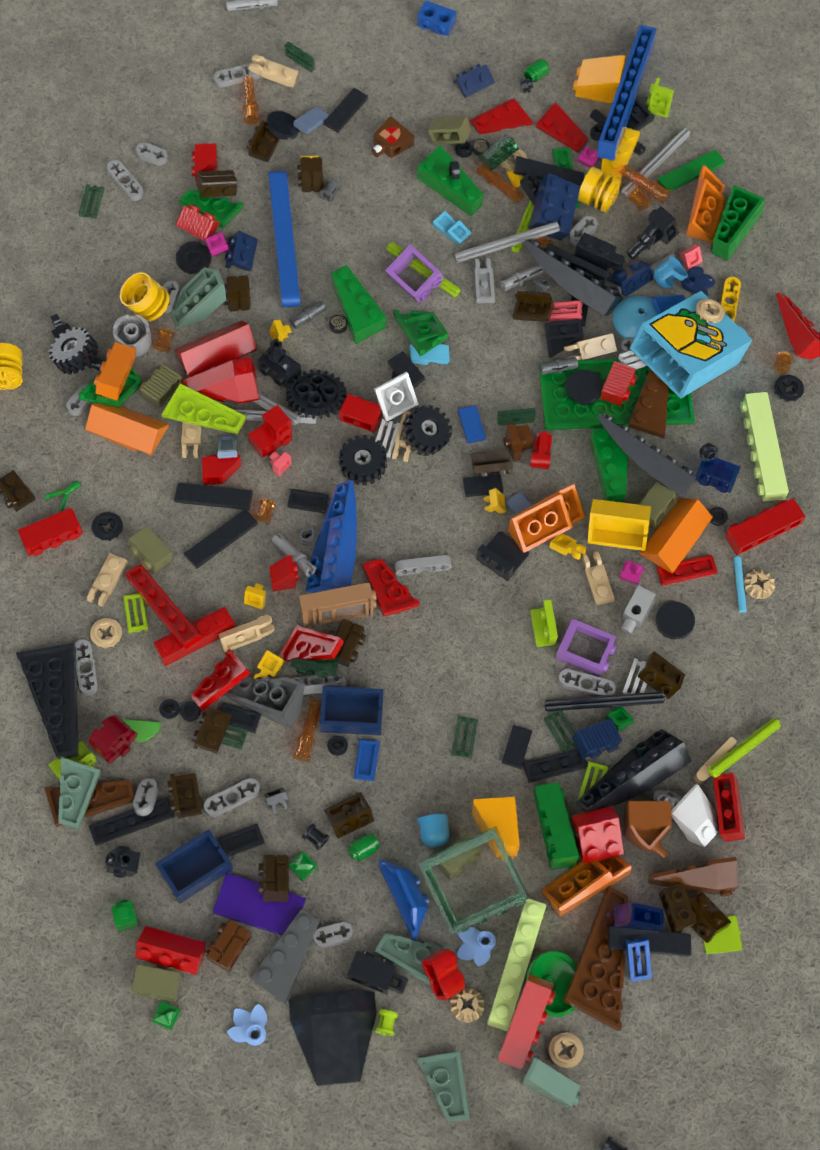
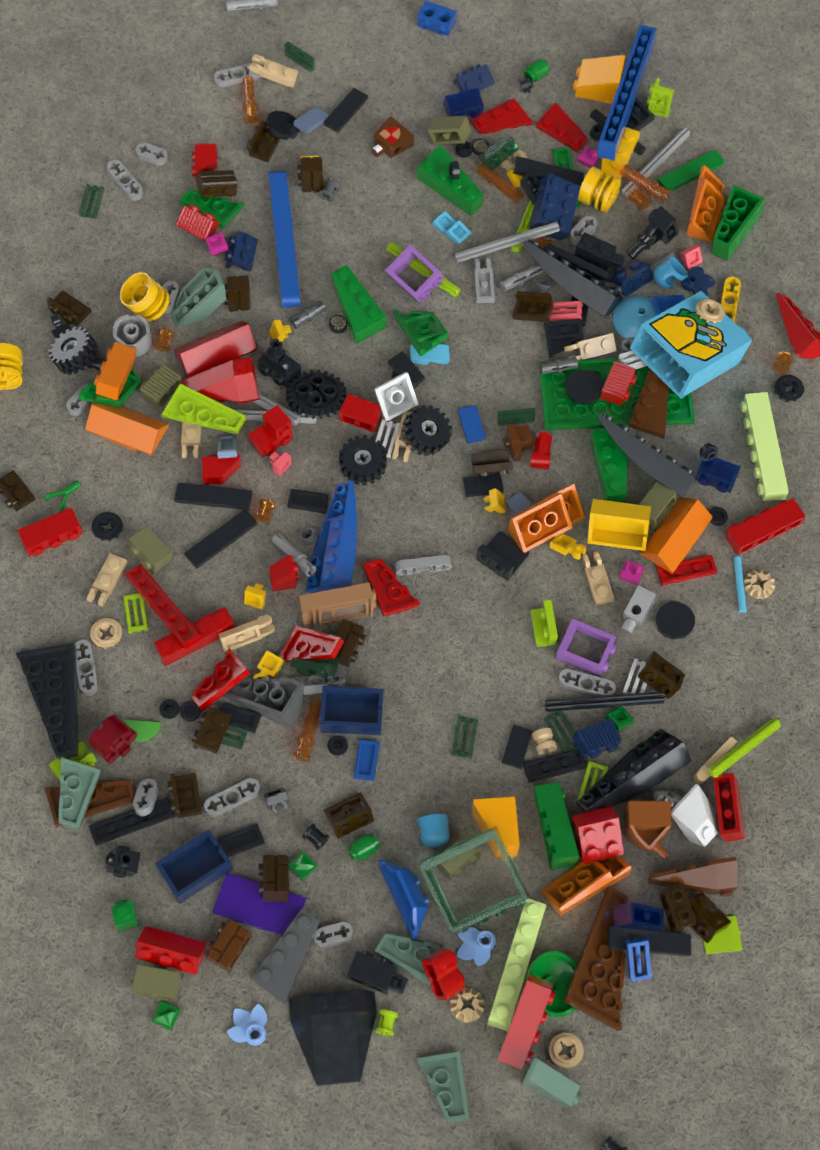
black tile [175,241,212,274] -> none
none -> dark brown bracket [47,290,91,327]
none -> clear blue brick [443,88,484,118]
none -> tan wheel [532,728,557,755]

